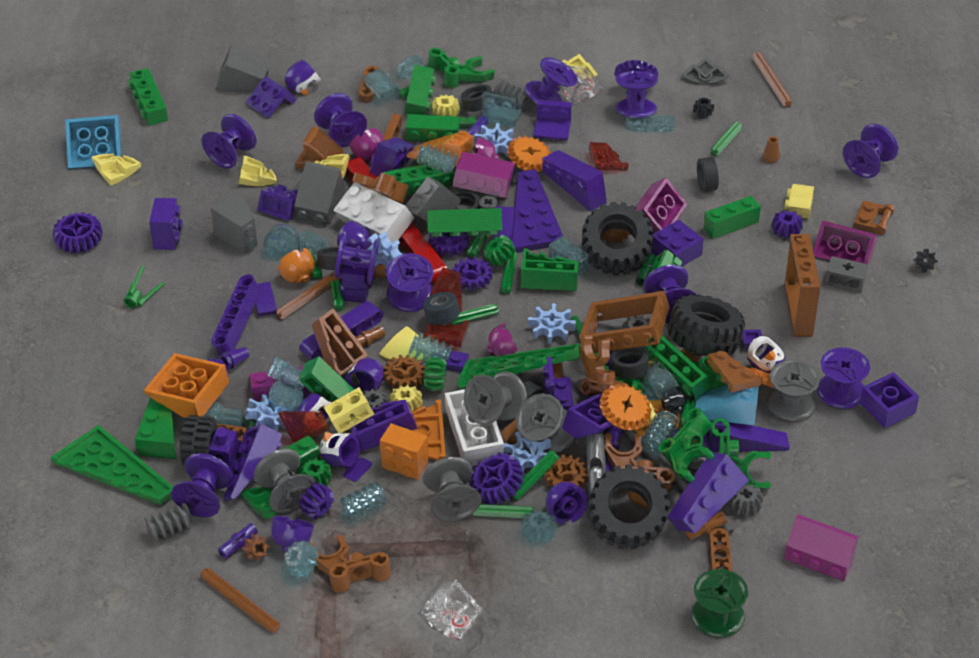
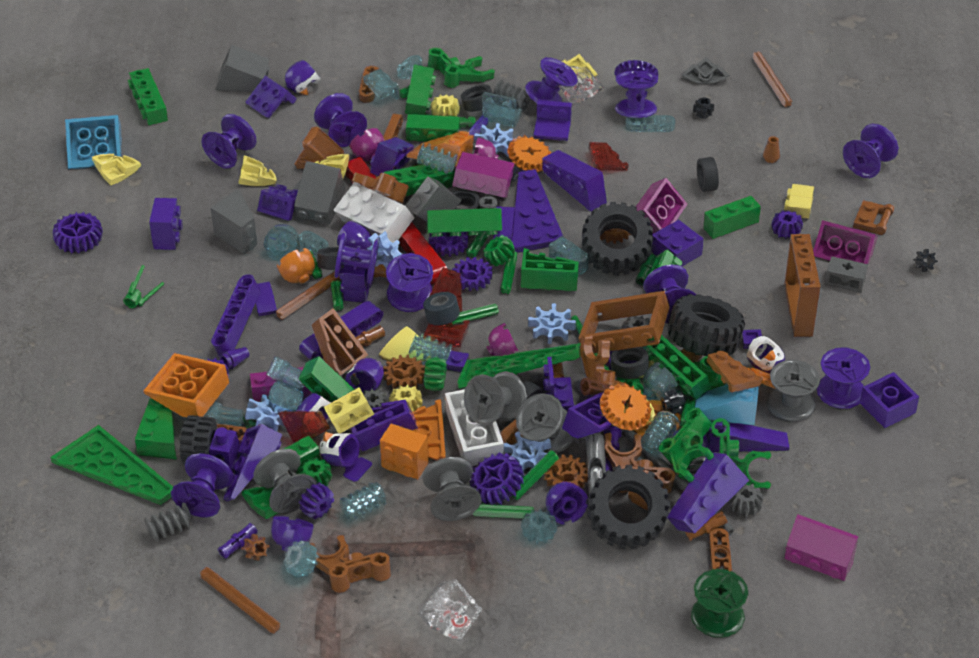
green axle [710,121,742,156] -> none

